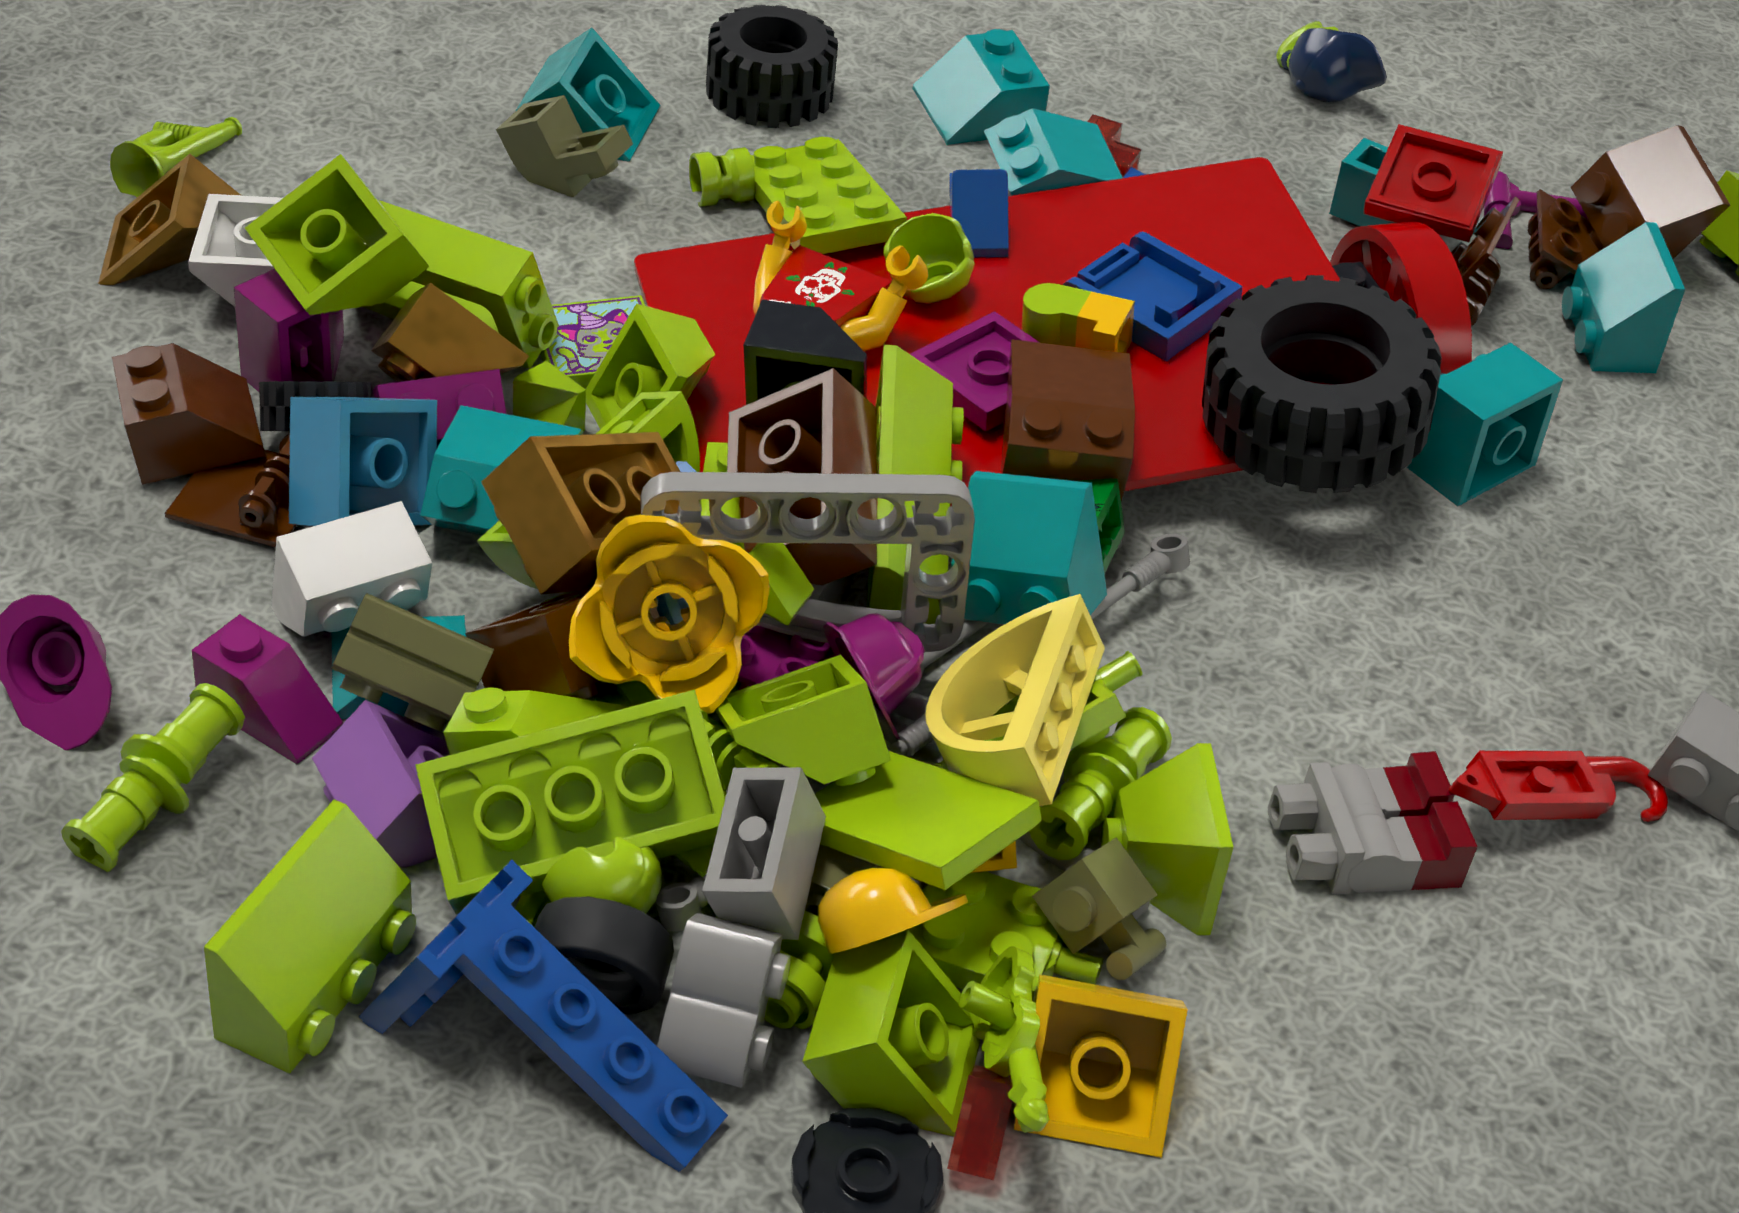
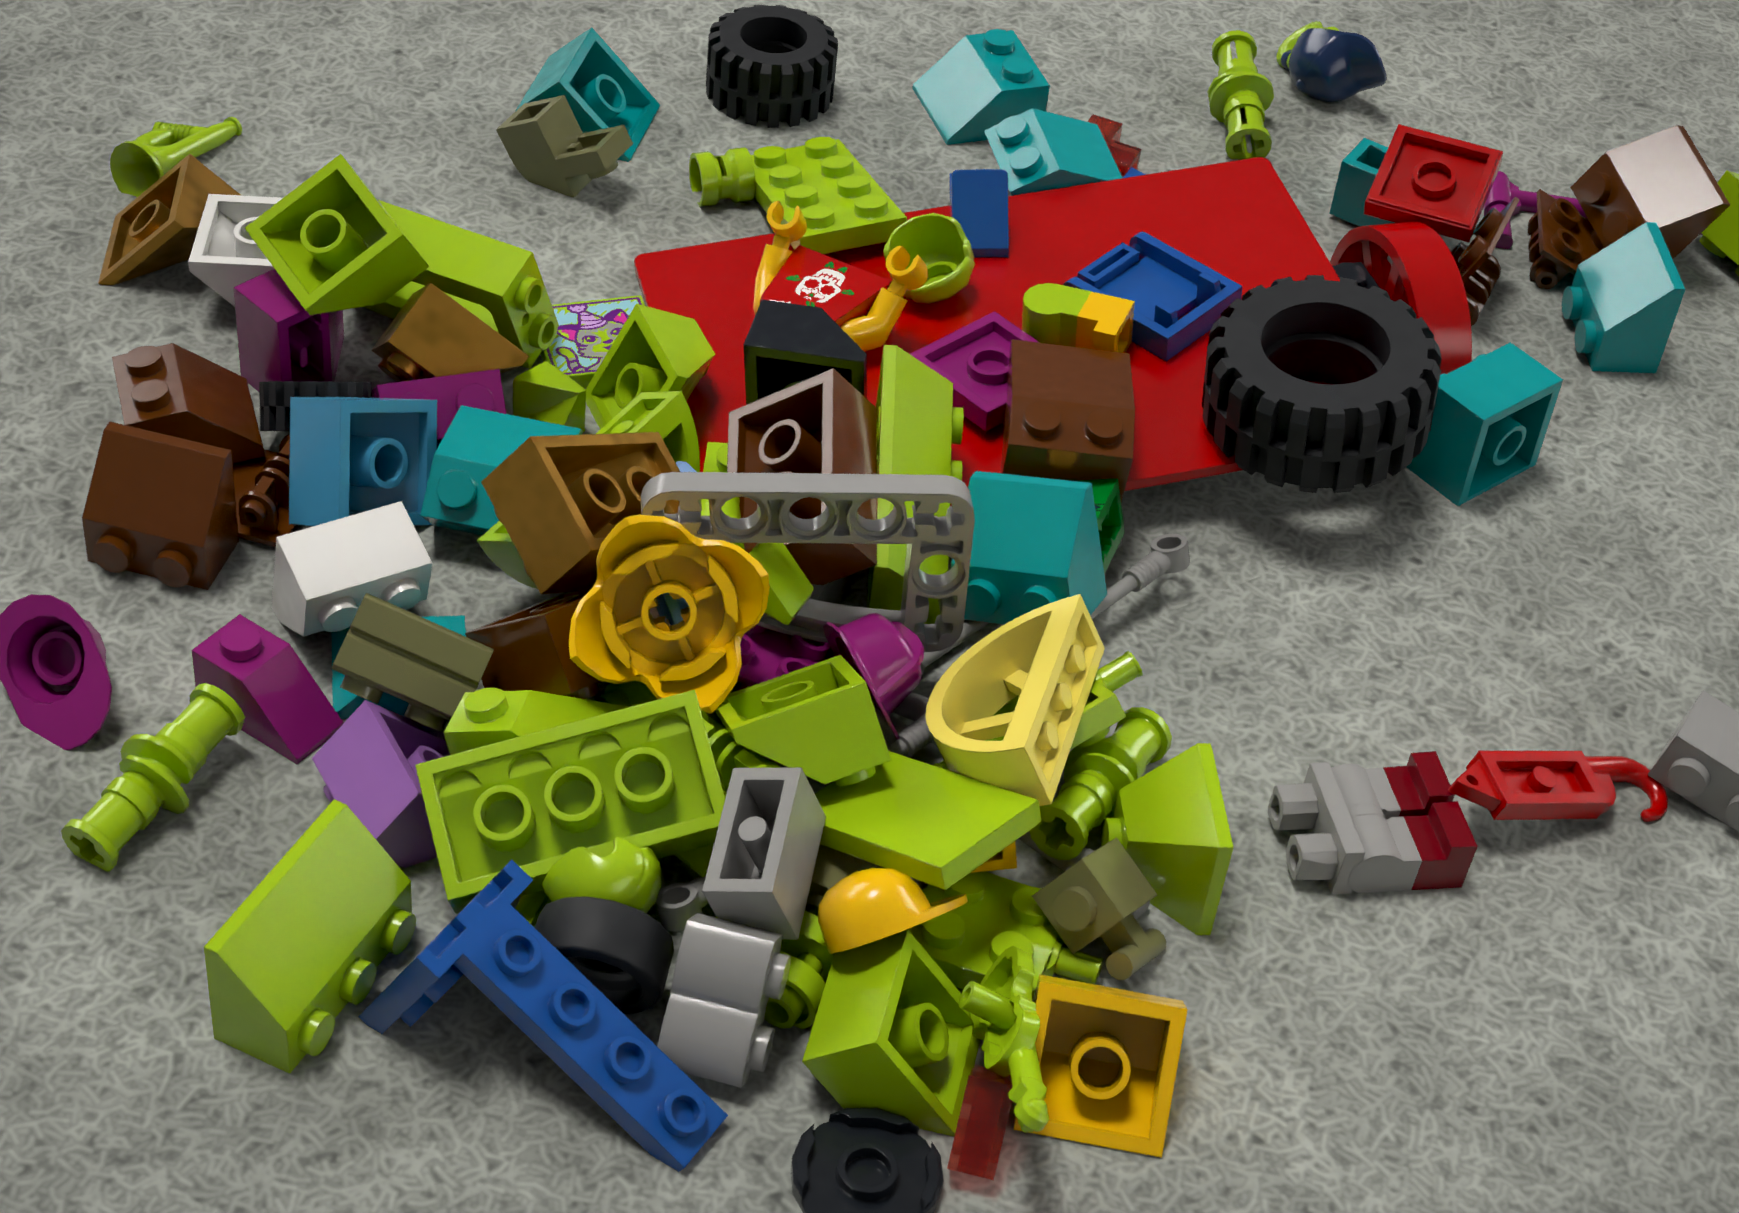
none -> reddish brown slope [82,422,239,590]
none -> lime piece [1207,30,1274,160]

